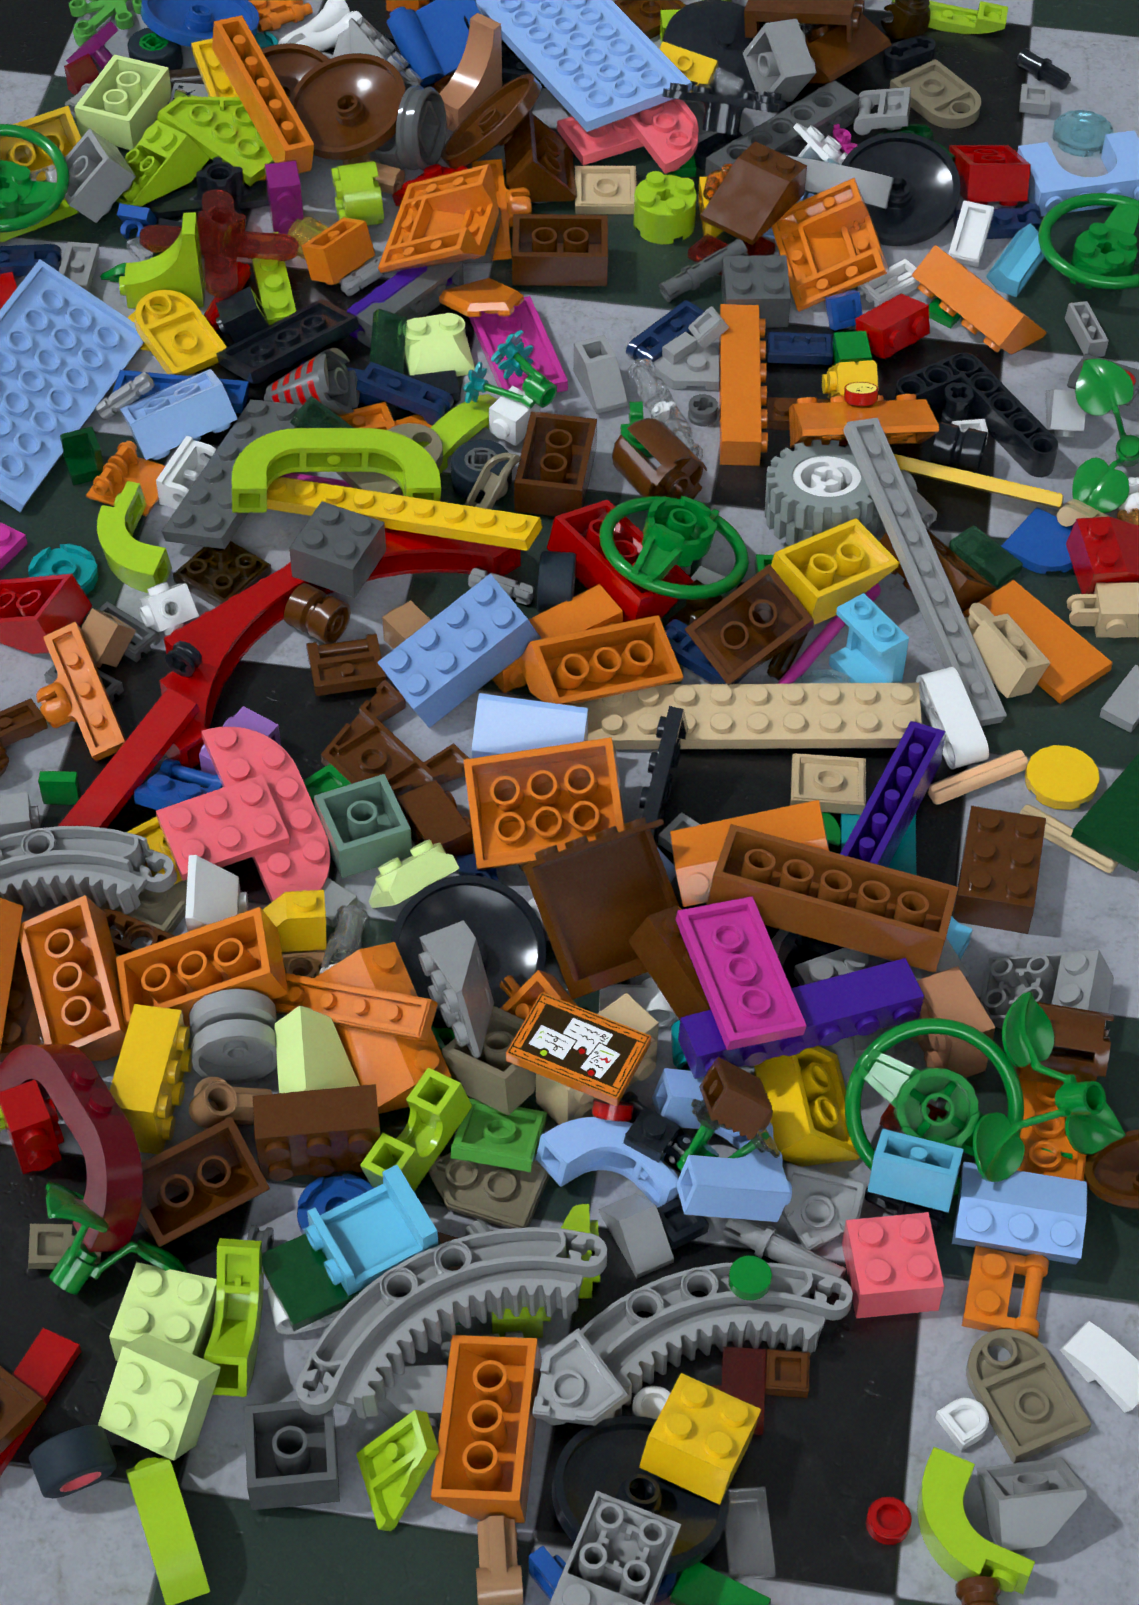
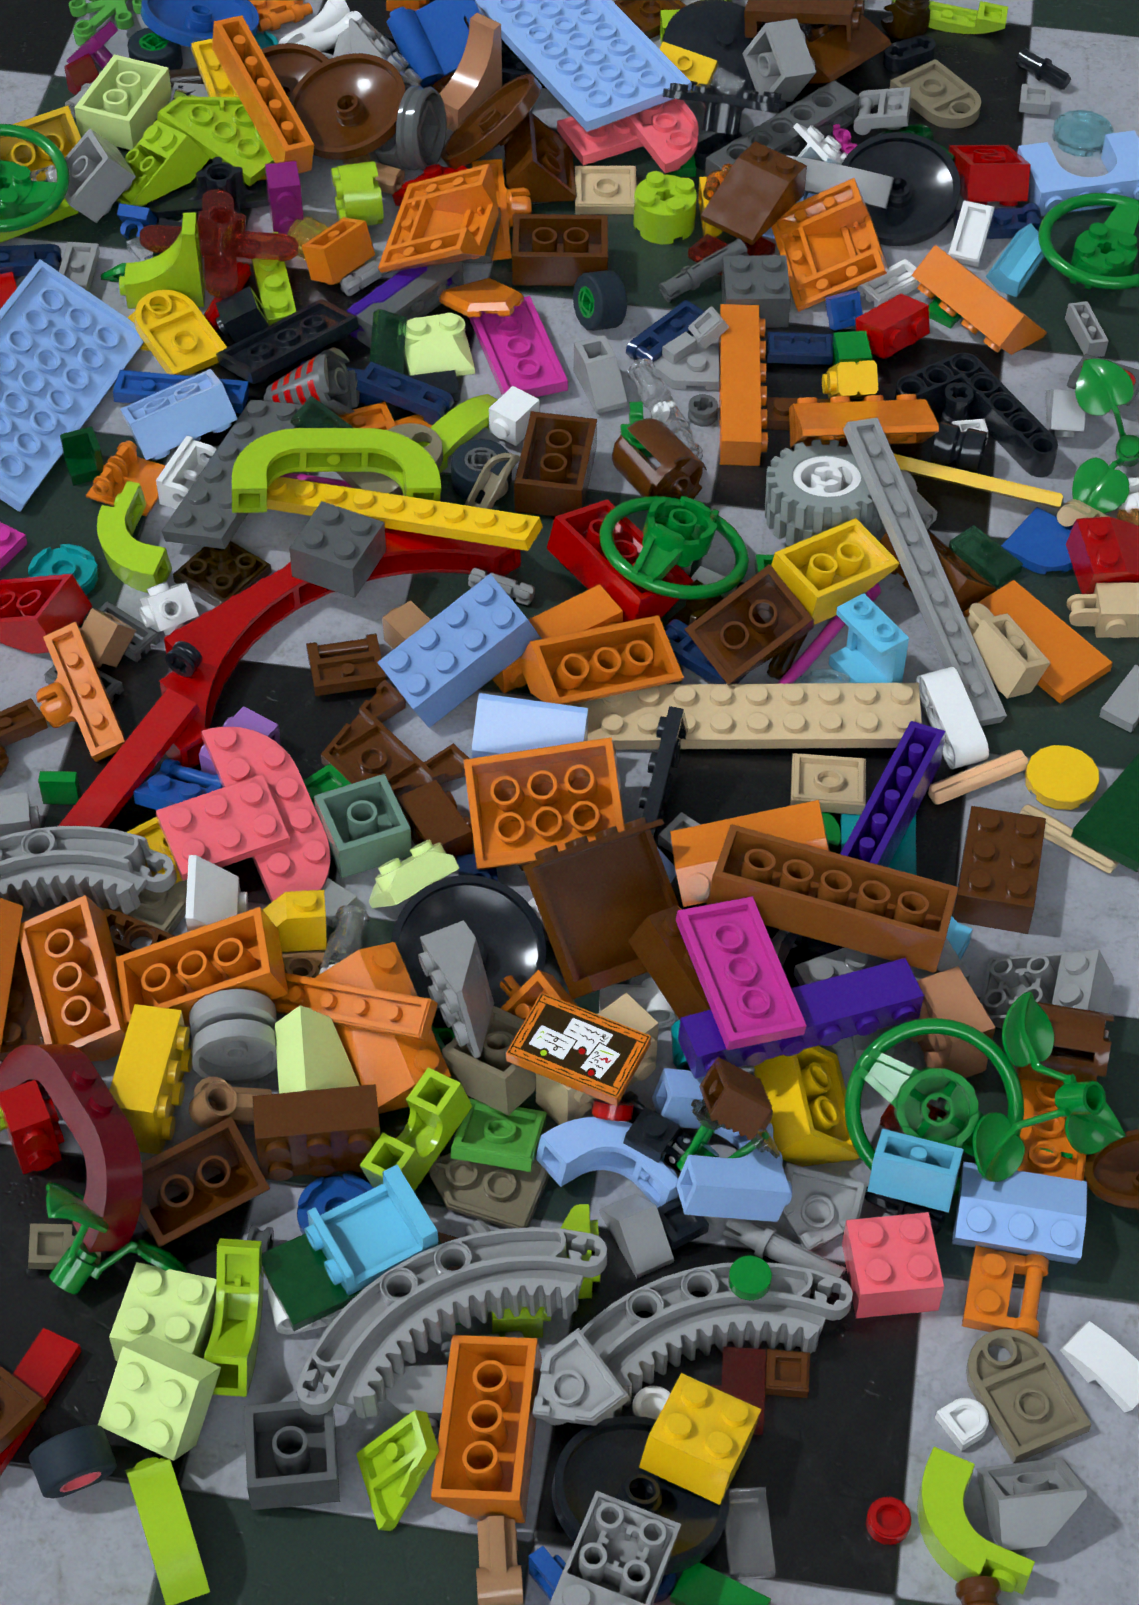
light grey axle [96,372,155,420] -> none
reddish brown wheel [284,583,351,644] -> none
plant [463,330,557,409] -> none
black wheel [537,551,576,613] -> none
red tile [844,382,878,406] -> none
none -> black wheel [573,270,627,331]

